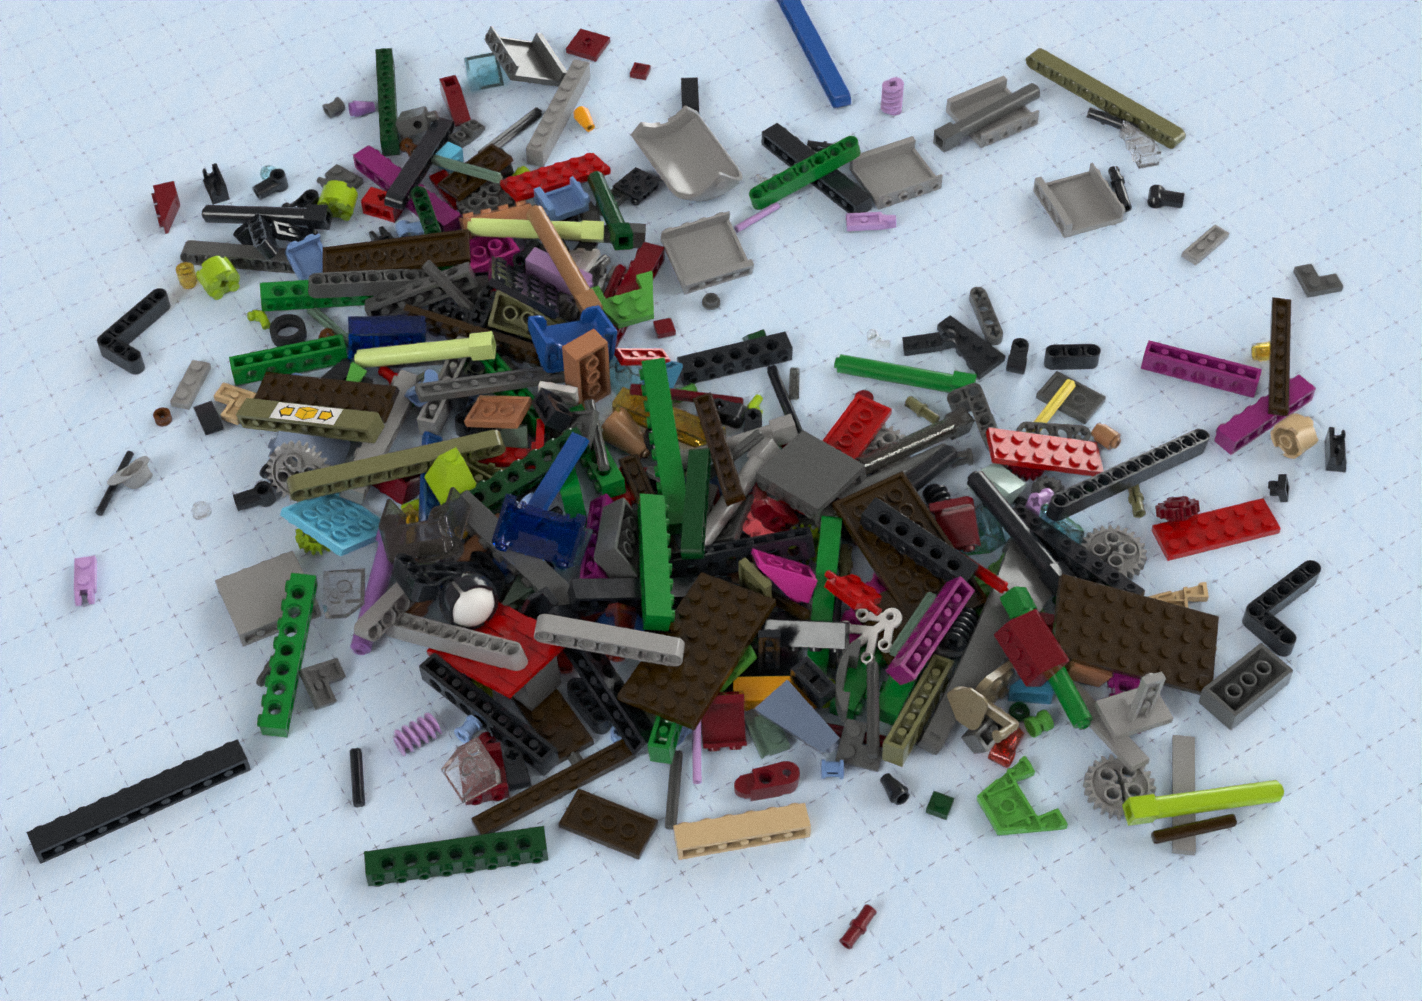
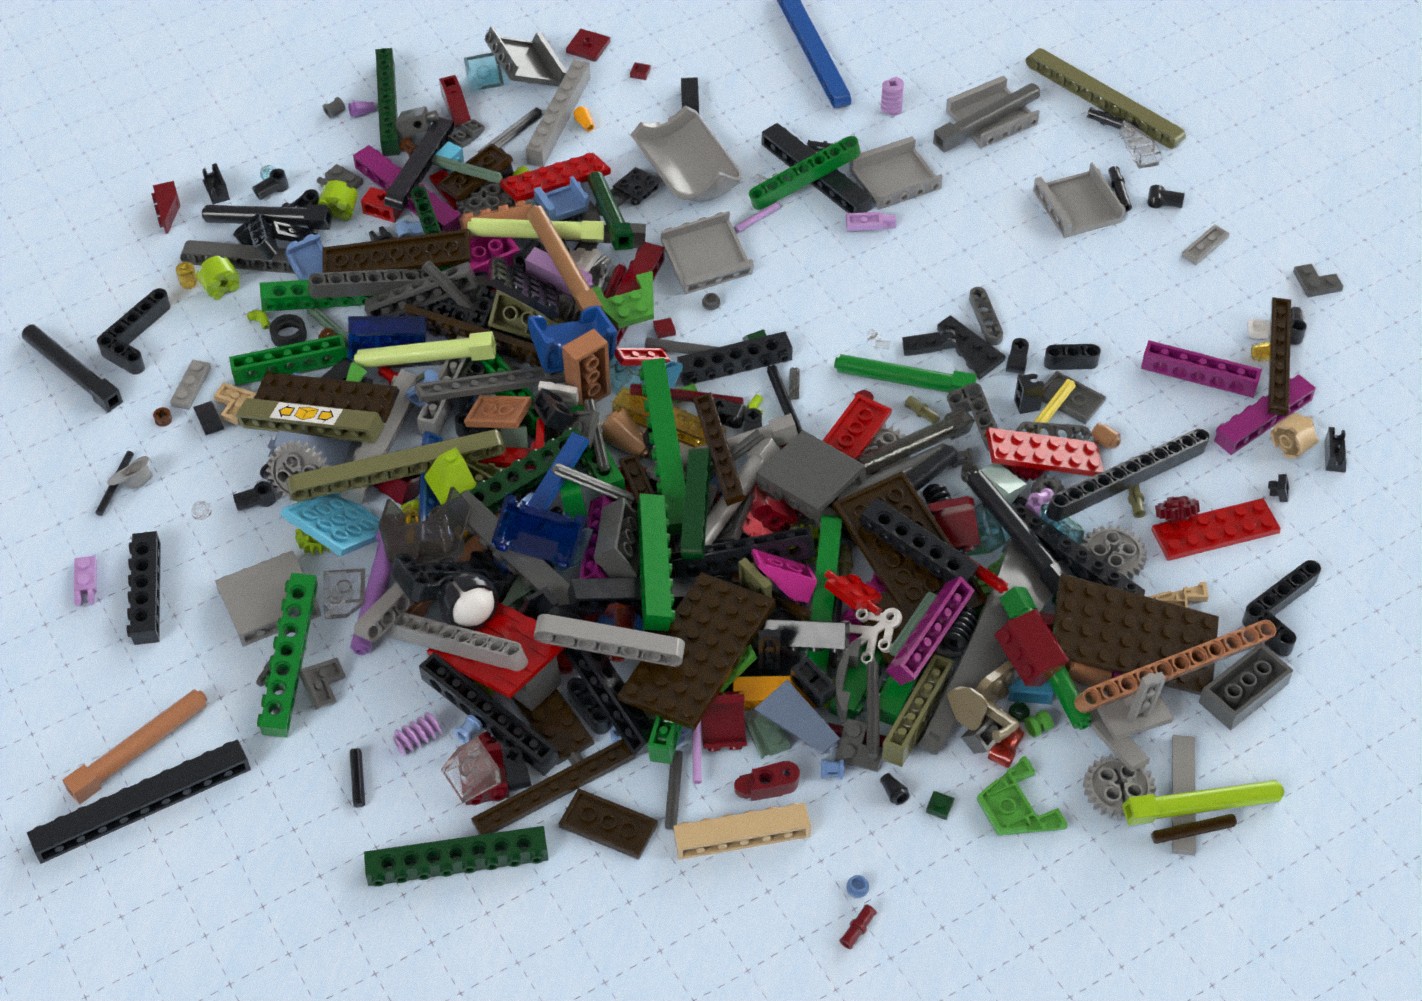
none -> black brick [22,324,123,413]
none -> nougat brick [62,689,208,804]
none -> black brick [127,531,161,645]
none -> dark grey axle [551,463,635,504]
none -> dark grey axle [645,338,717,354]
none -> medium blue plate [846,875,869,898]
none -> clear smoke bush [960,464,979,483]
none -> black hinge [1014,374,1044,414]
none -> nougat beam [1074,620,1276,713]
none -> white plate [1247,319,1270,339]
none -> black piece [1290,307,1307,345]

